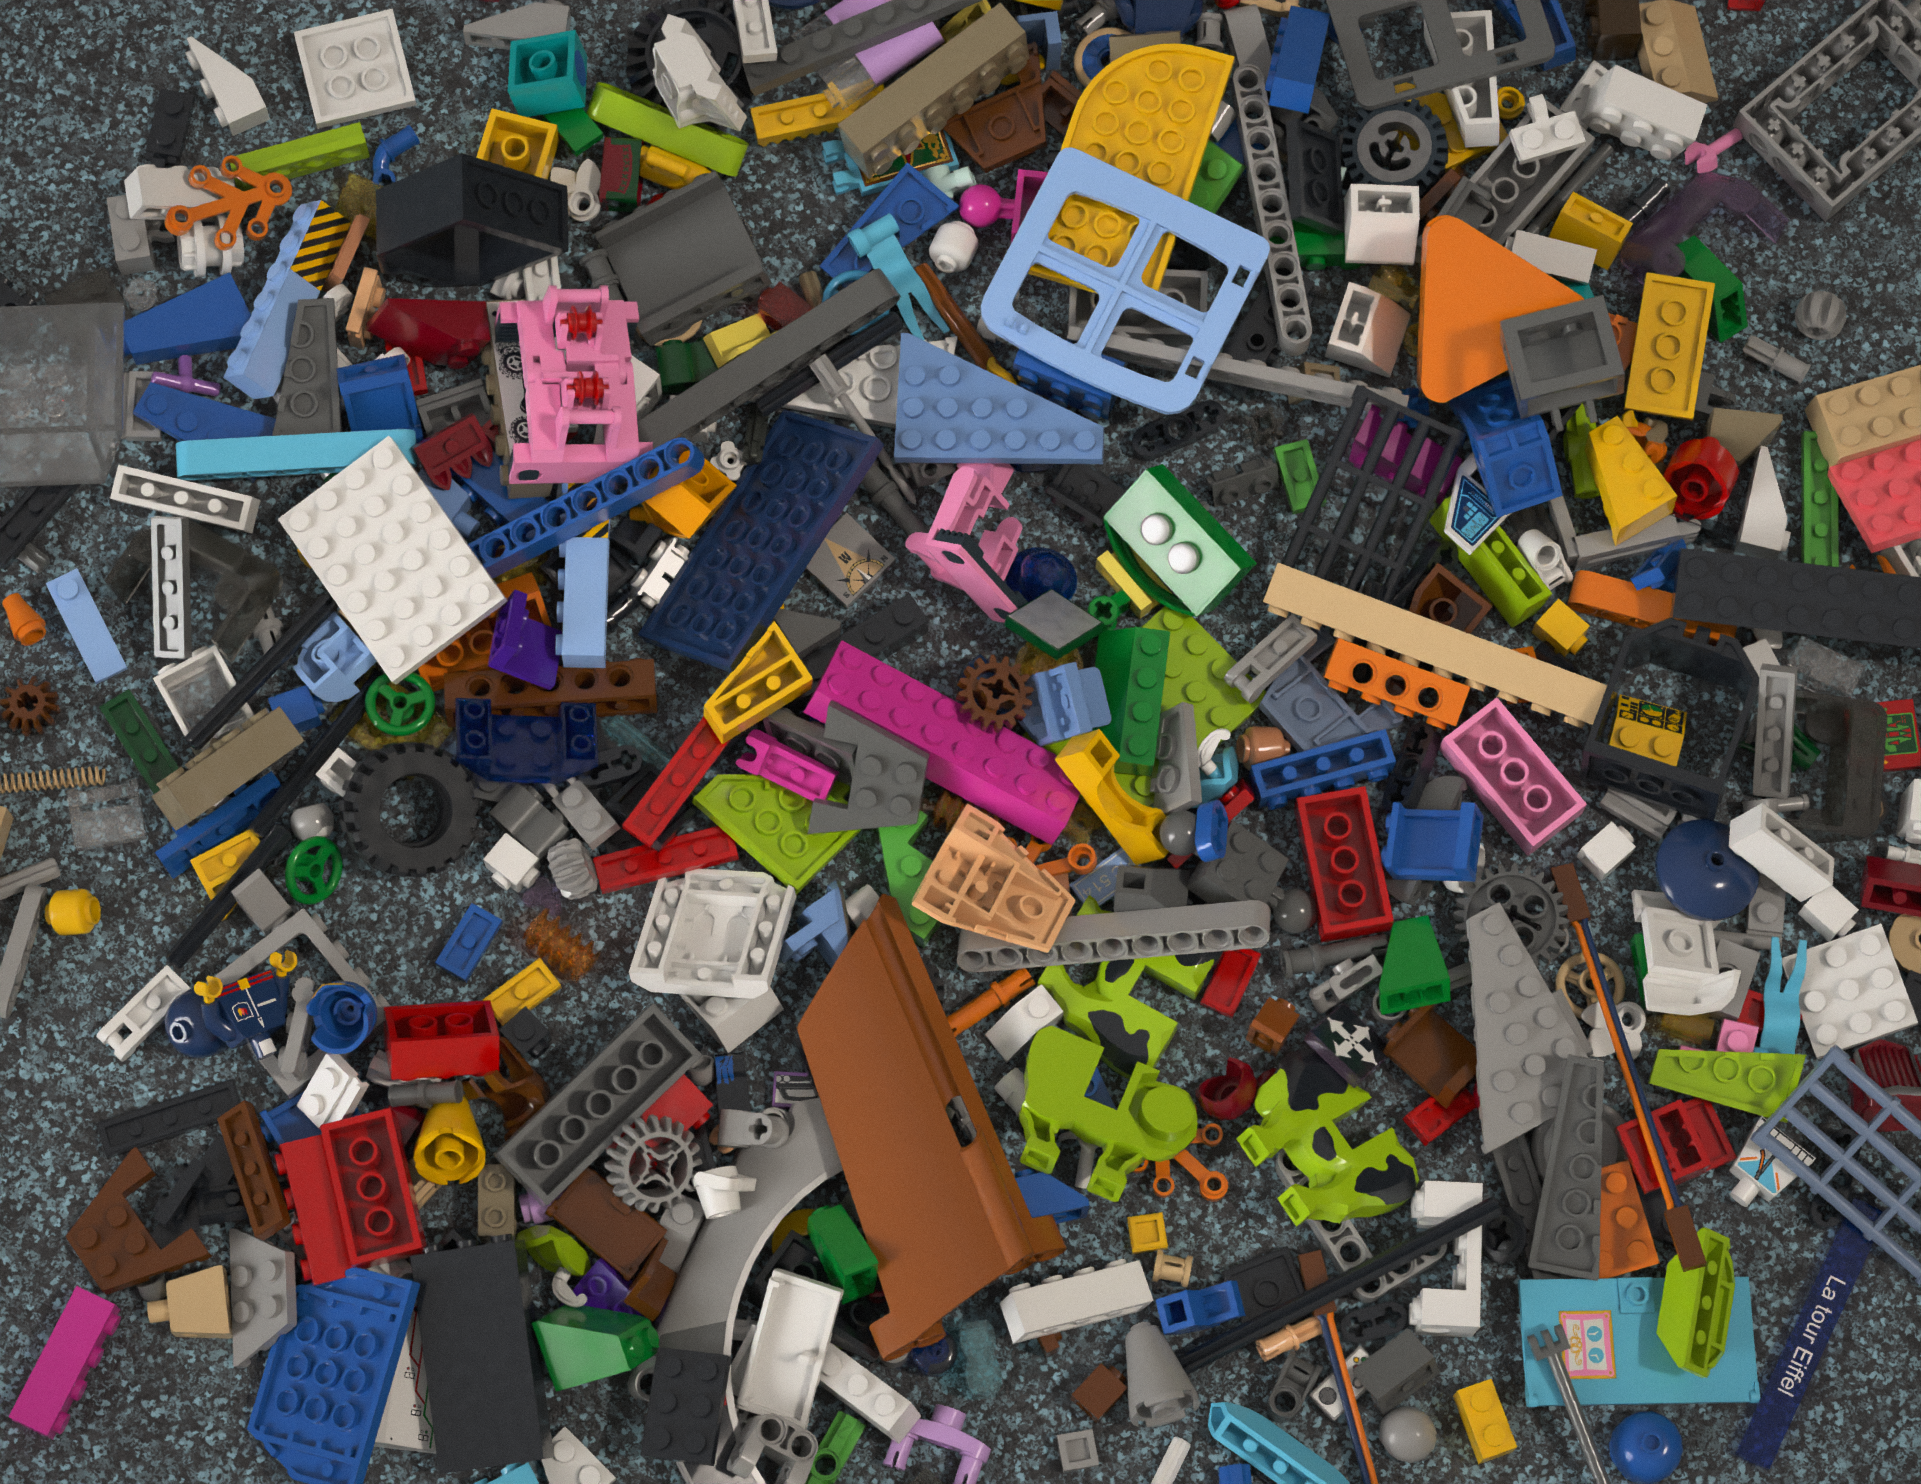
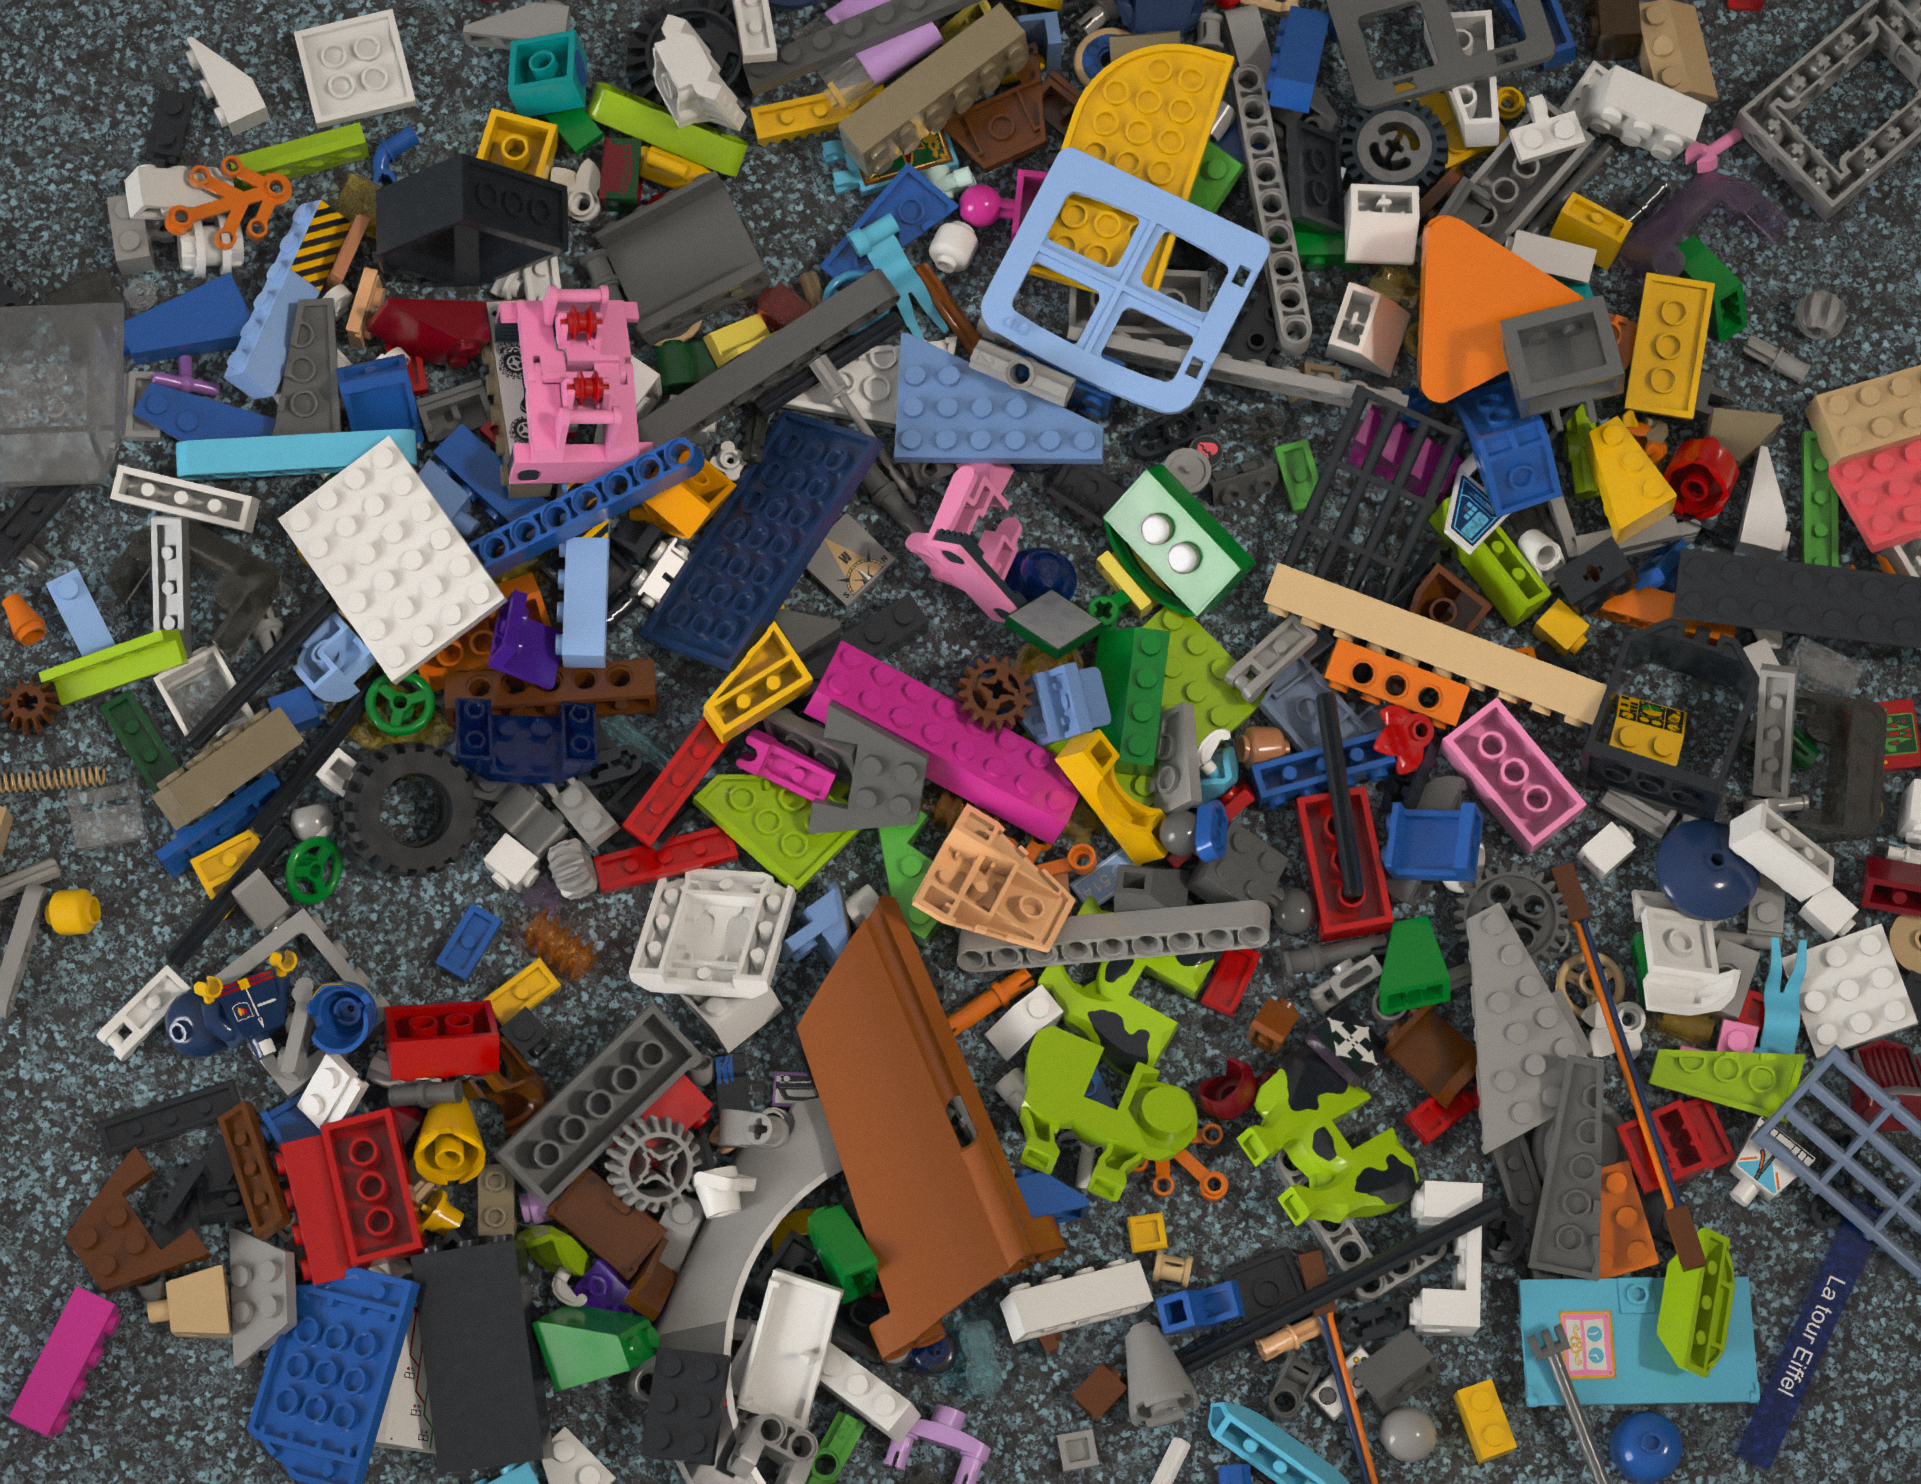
dark red plate [412,413,493,490] -> none
none -> lime fence [38,629,189,706]
none -> yellow piece [420,1188,464,1237]
none -> light grey piece [969,339,1076,407]
none -> light grey piece [1164,448,1211,494]
none -> tile [1190,435,1223,470]
none -> black axle [1316,692,1364,898]
none -> red plate [1373,704,1434,775]
none -> black brick [1552,536,1640,617]

